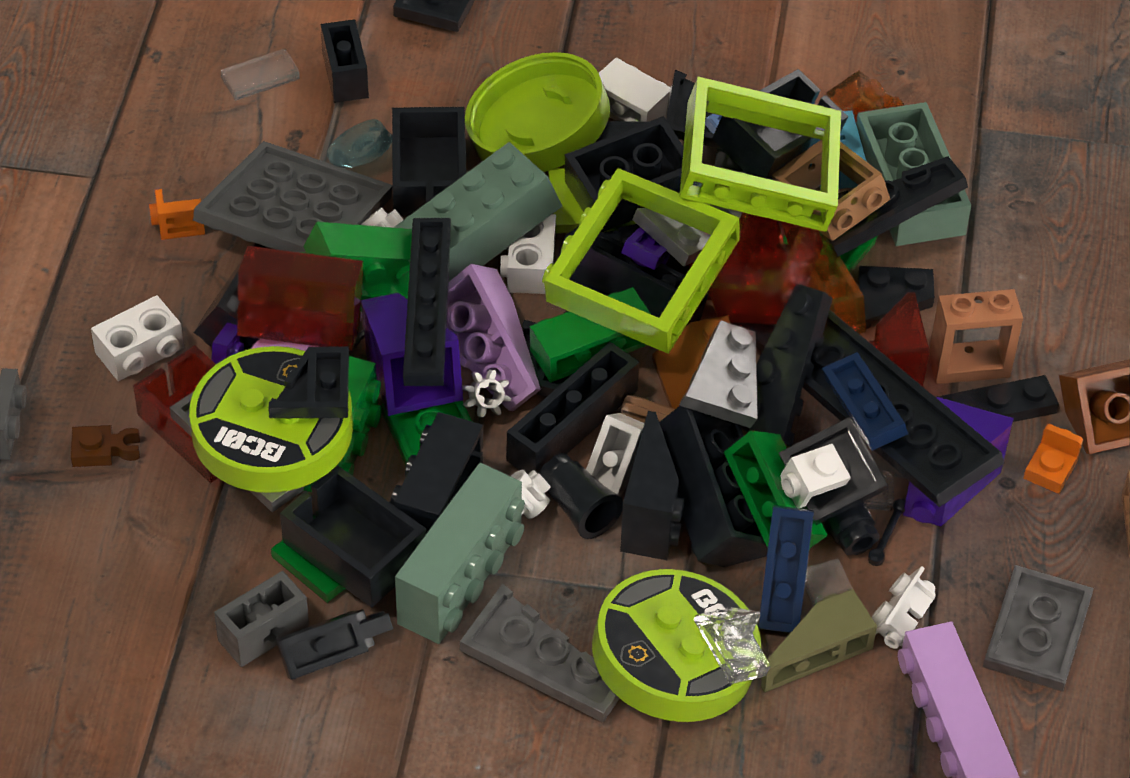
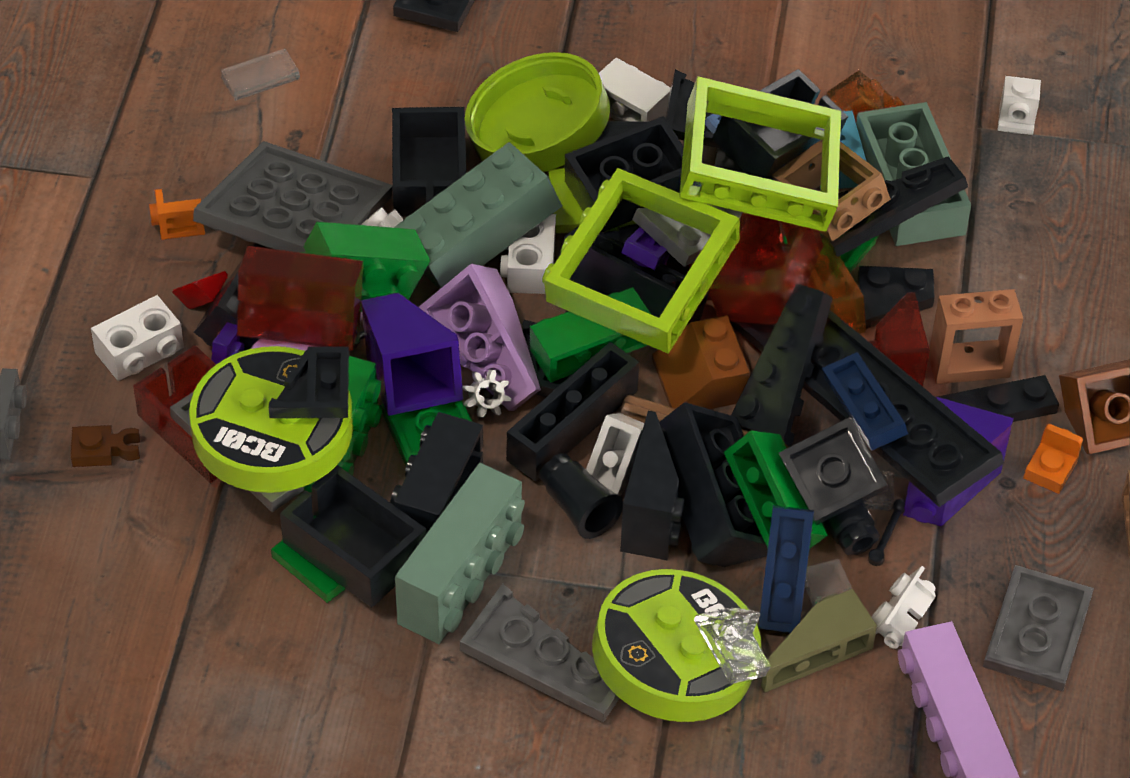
dark grey brick [214,571,309,667] -> none
black hinge [275,609,393,680] -> none
black brick [320,19,369,103] -> none
clear light blue hat [327,119,392,168] -> none
black tile [403,218,451,386] -> none
white gear [511,470,551,519] -> none
wing [679,321,757,428] -> none
white bracket [780,444,851,508] -> none
none -> red slope [172,271,229,309]
none -> white brick [998,76,1041,135]

